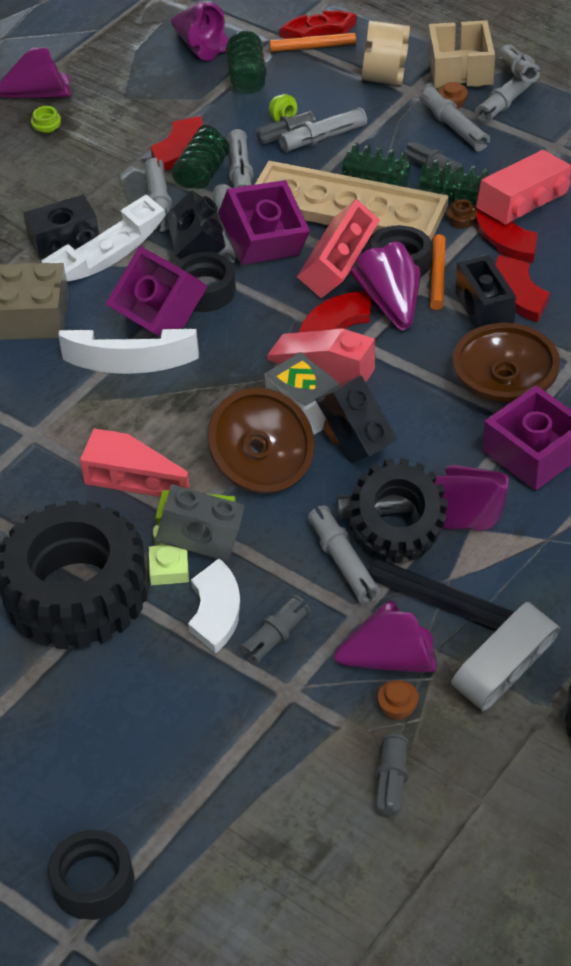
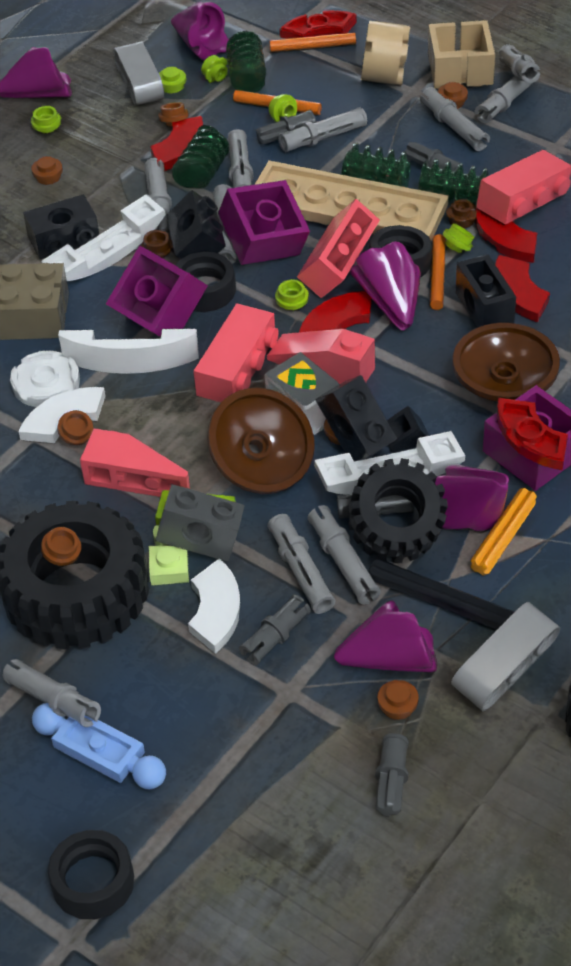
none -> light grey pin [3,659,101,727]
none -> white tile [10,351,80,407]
none -> white tile [19,387,105,443]
none -> dark orange plate [31,156,63,185]
none -> light blue plate [32,703,166,790]
none -> dark orange plate [41,527,81,566]
none -> dark orange plate [57,410,94,445]
none -> light grey beam [113,41,164,105]
none -> reddish brown plate [141,230,173,258]
none -> lime plate [159,67,186,93]
none -> dark orange plate [159,102,189,126]
none -> coral brick [194,303,279,402]
none -> lime plate [201,55,228,83]
none -> orange bar [233,90,322,115]
none -> light grey pin [267,514,336,614]
none -> lime plate [275,279,309,310]
none -> white slope [314,431,466,495]
none -> black slope [387,406,429,453]
none -> lime plate [443,224,474,253]
none -> light orange axle [471,488,537,576]
none -> red tile [497,398,568,470]

